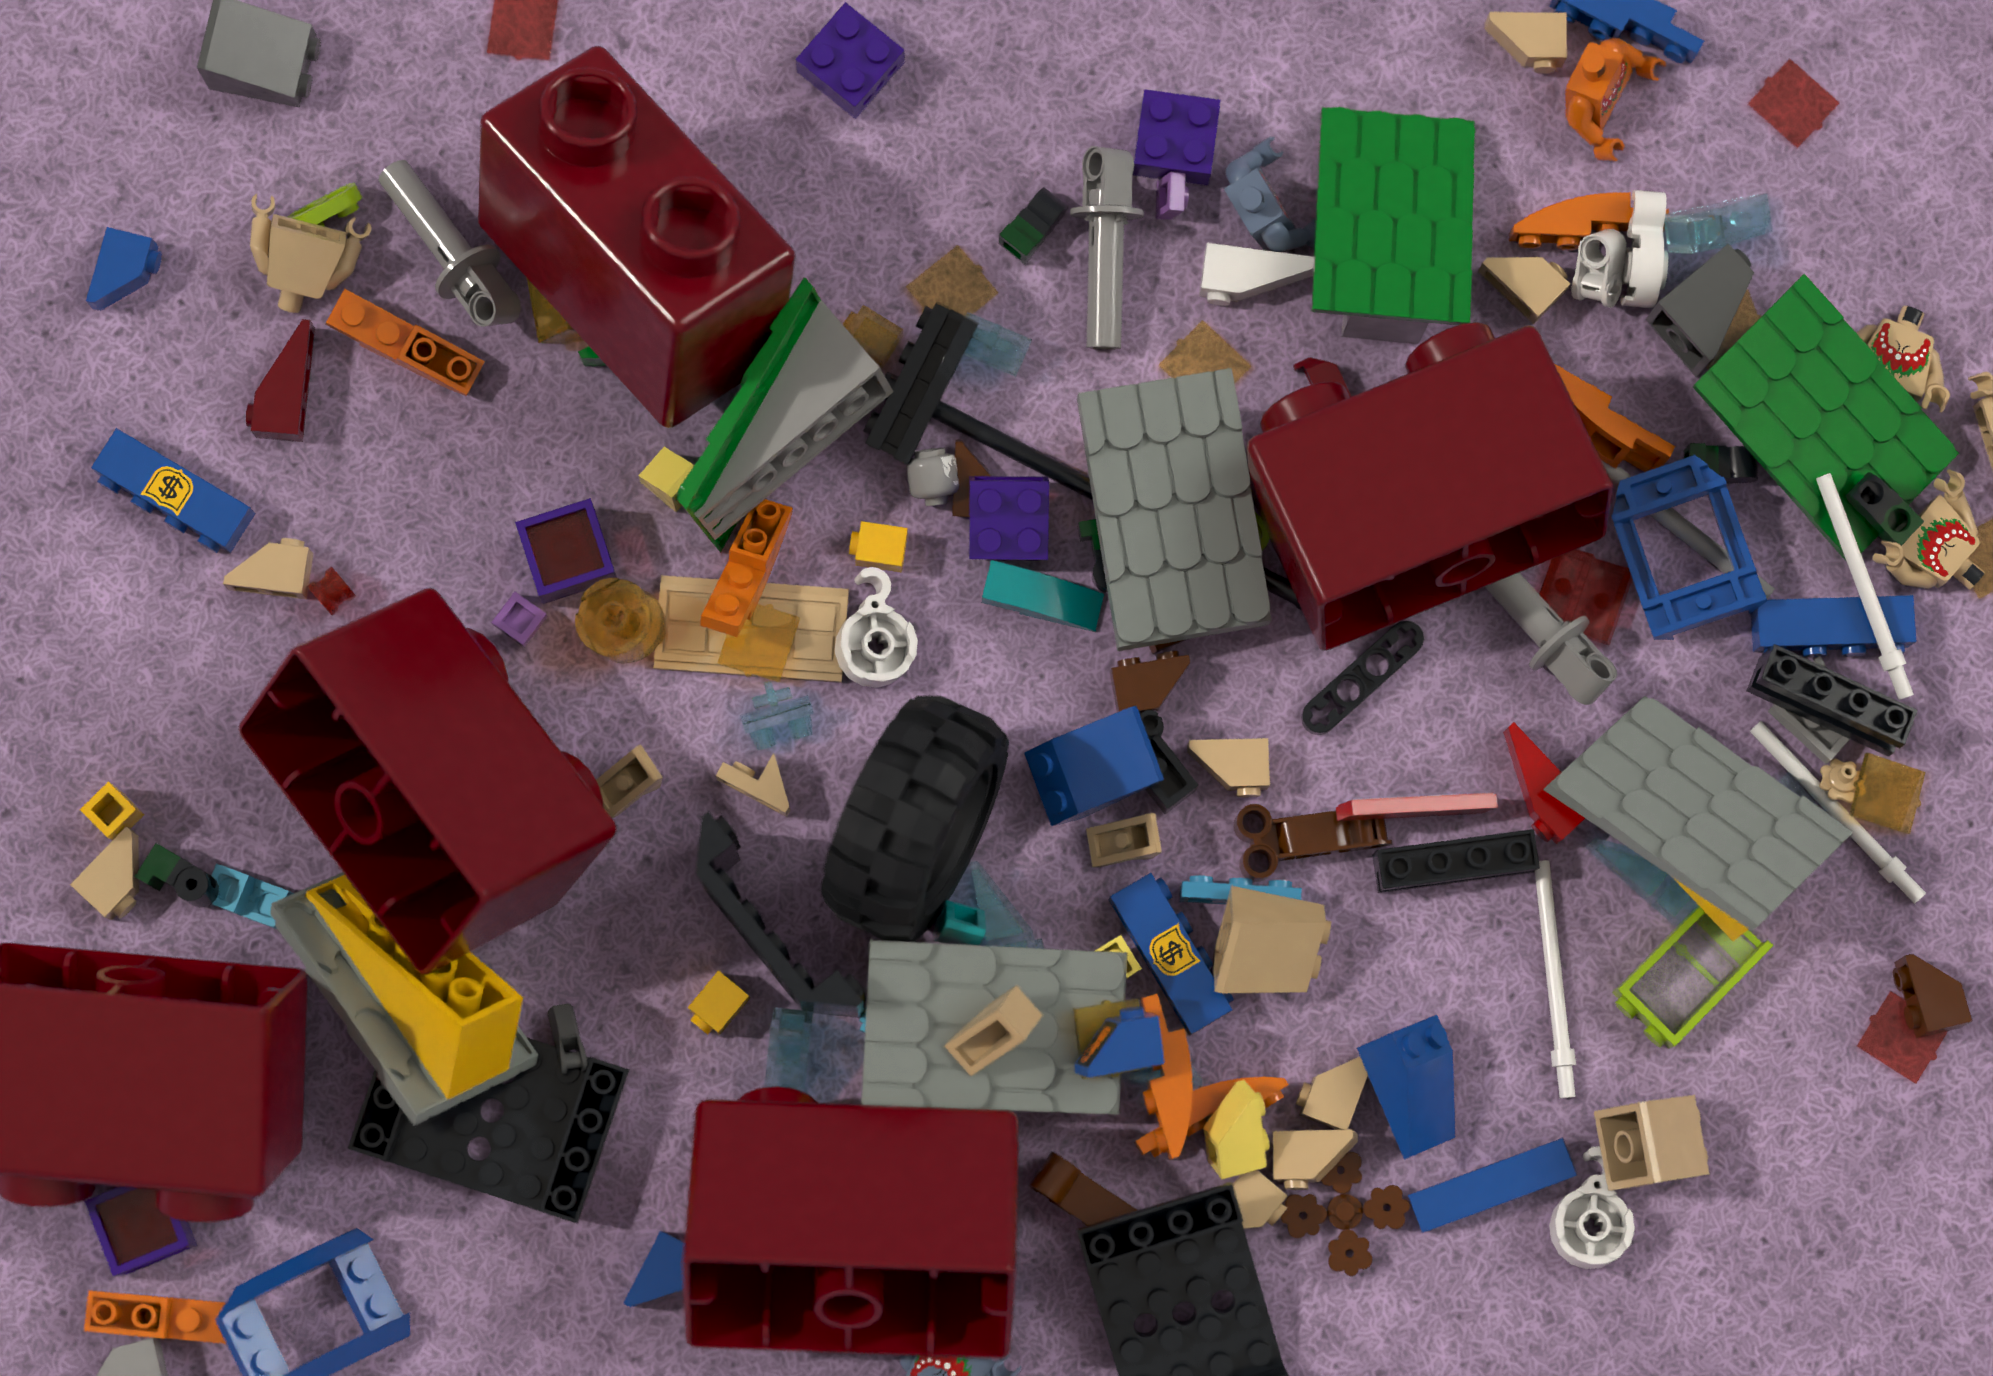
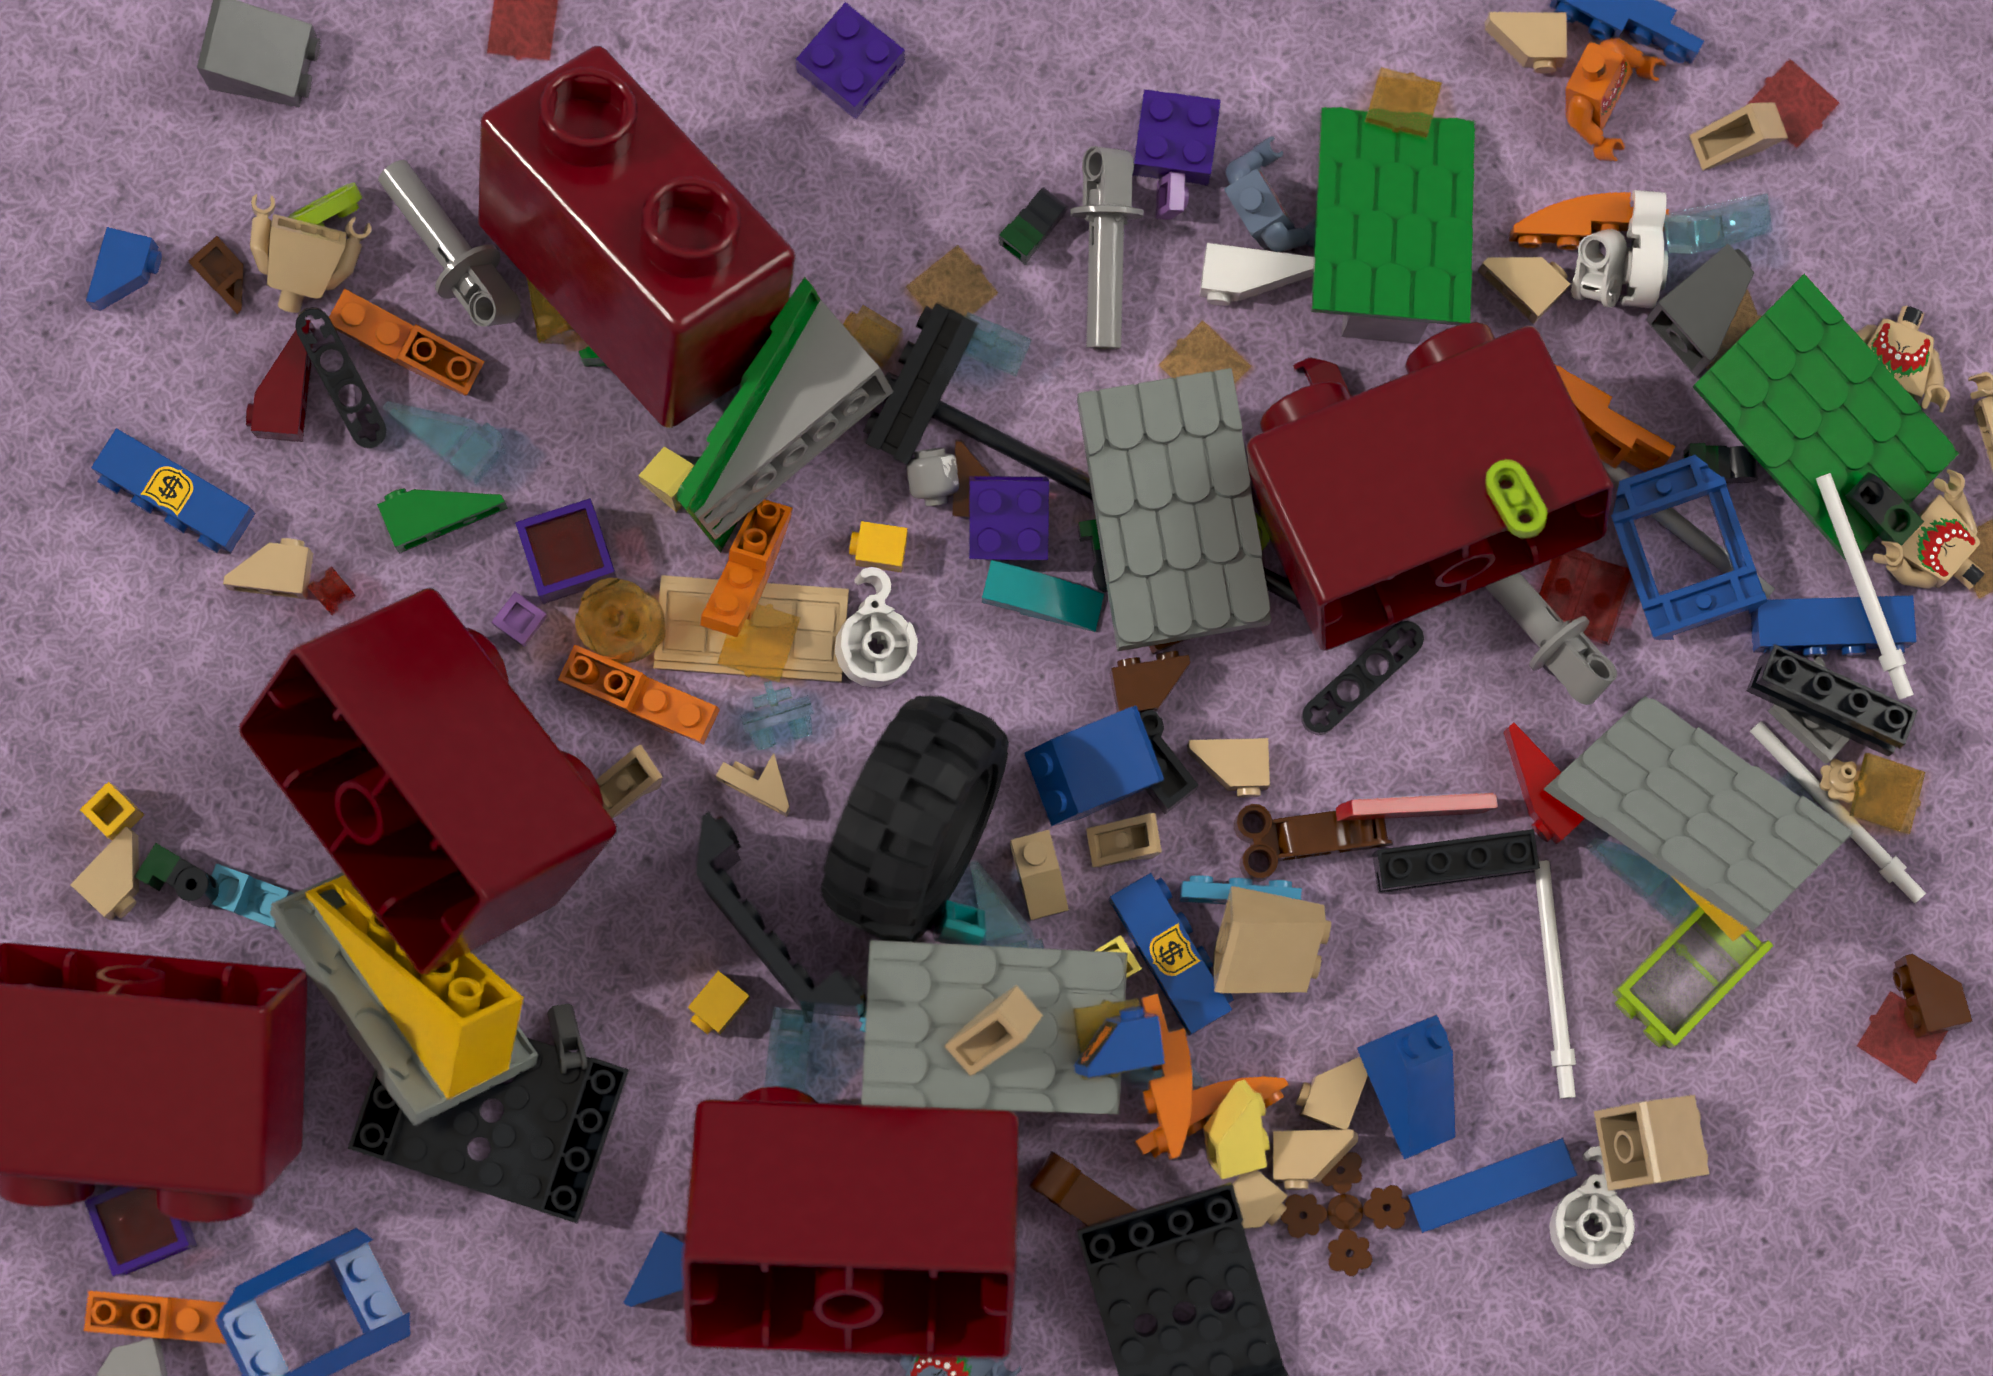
none -> reddish brown slope [188,235,244,314]
none -> black beam [295,307,387,448]
none -> green slope [377,488,508,554]
none -> clear light blue slope [382,401,506,487]
none -> orange slope [558,644,720,745]
none -> tan slope [1010,830,1069,921]
none -> clear yellow piece [1365,67,1442,138]
none -> lime plate [1486,460,1547,538]
none -> tan slope [1689,103,1788,170]

